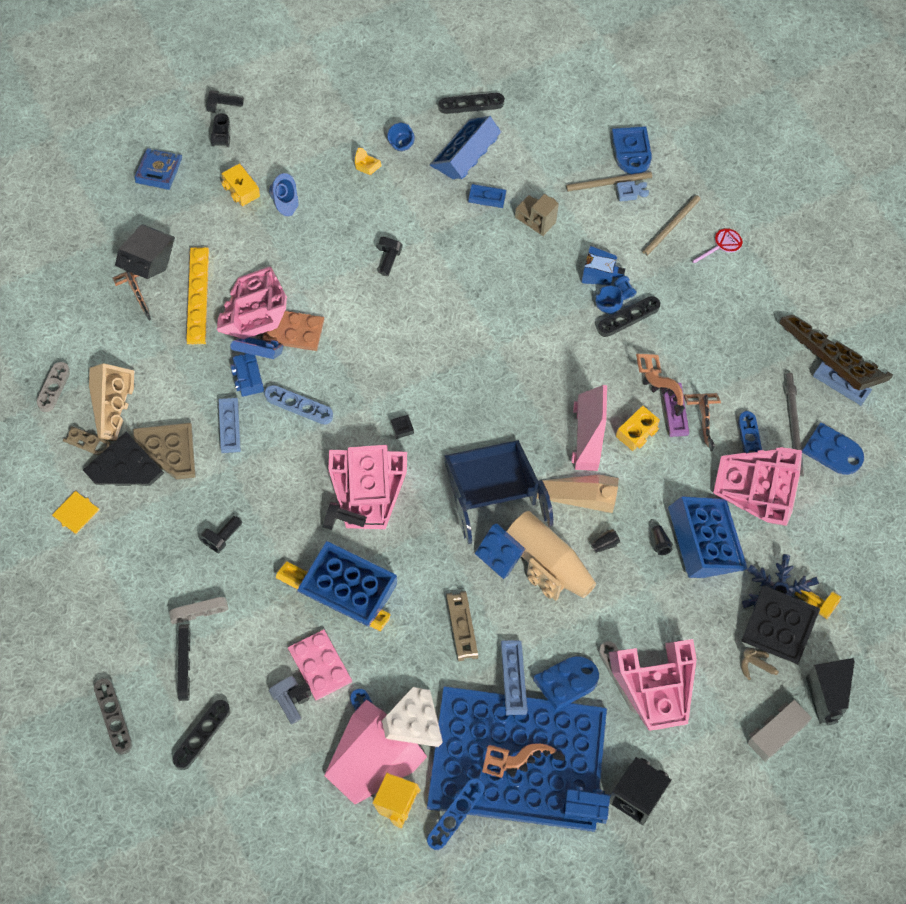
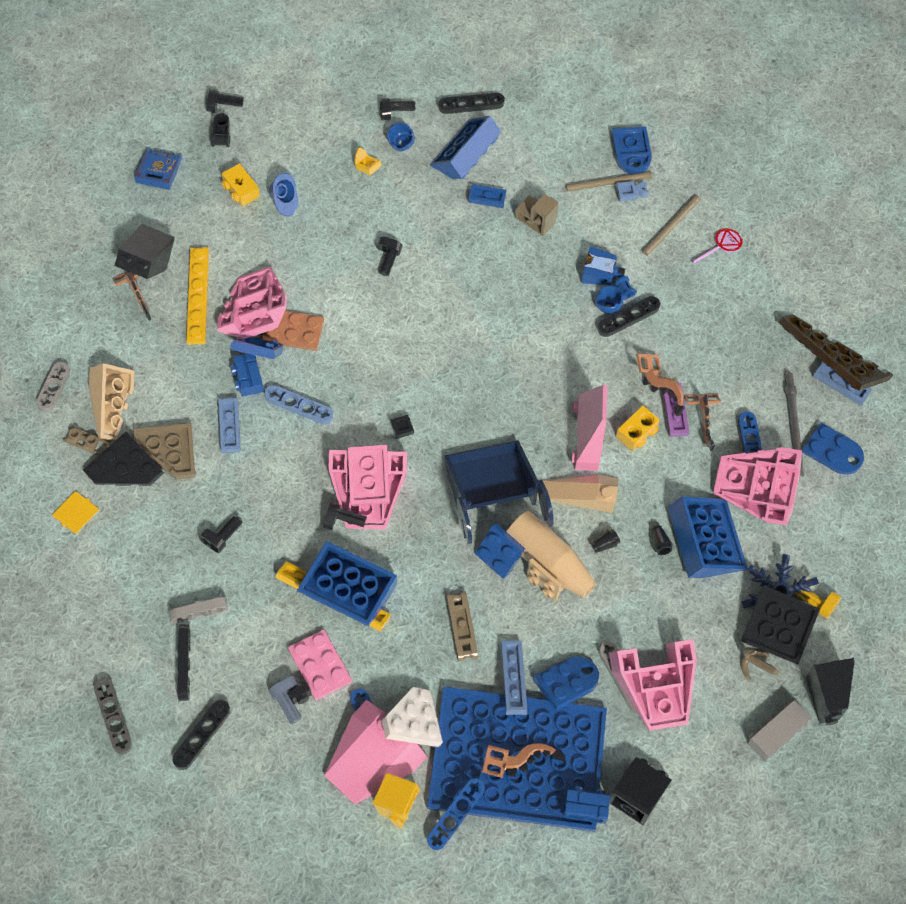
none -> black piece [380,98,416,121]

